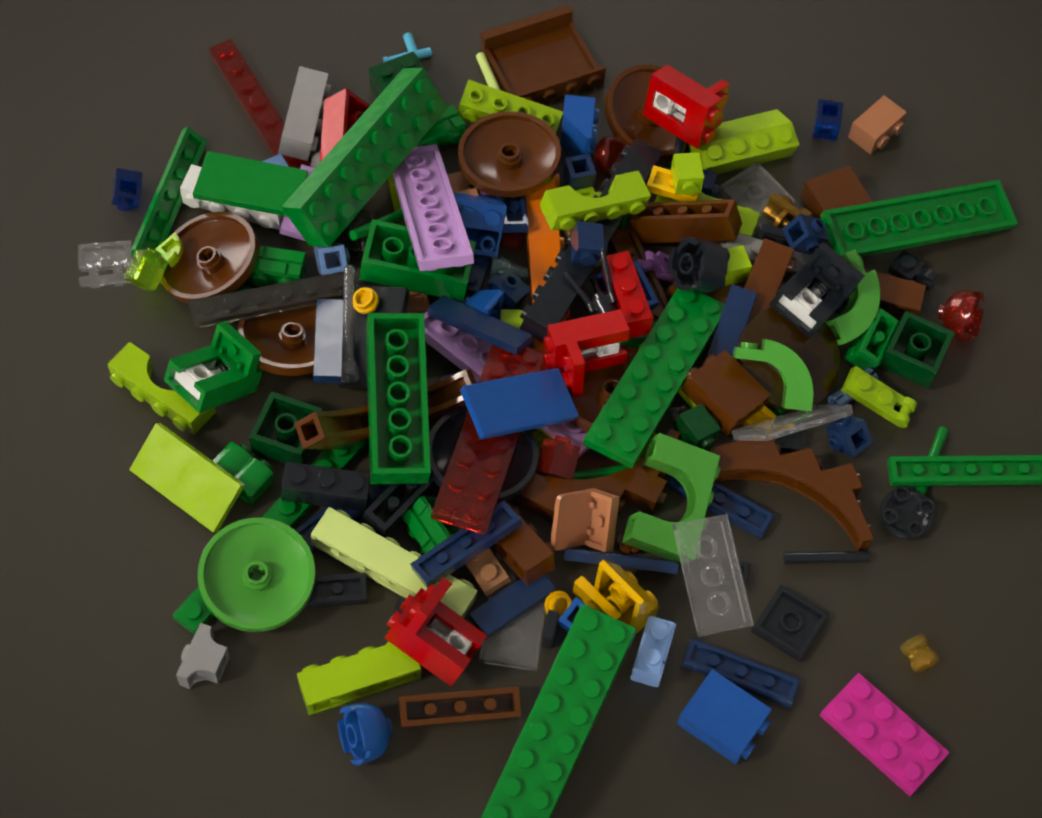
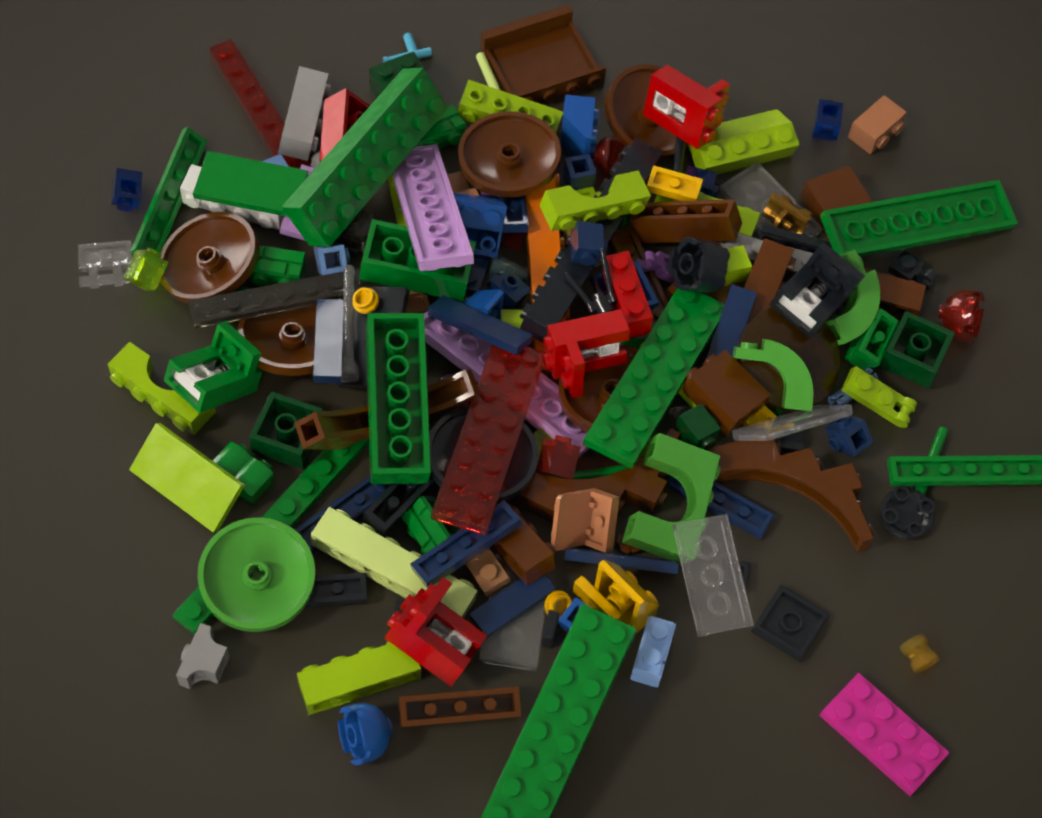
lime tile [155,233,183,268] -> none
black brick [281,462,370,512] -> none
green bar [349,209,405,241] -> none
blue tile [460,368,579,440] -> none
lime brick [671,152,704,195] -> none
blue brick [677,669,772,764] -> none
dark blue tile [681,637,801,708] -> none
dark blue brick [782,214,830,255] -> none
black bar [783,551,869,563] -> none

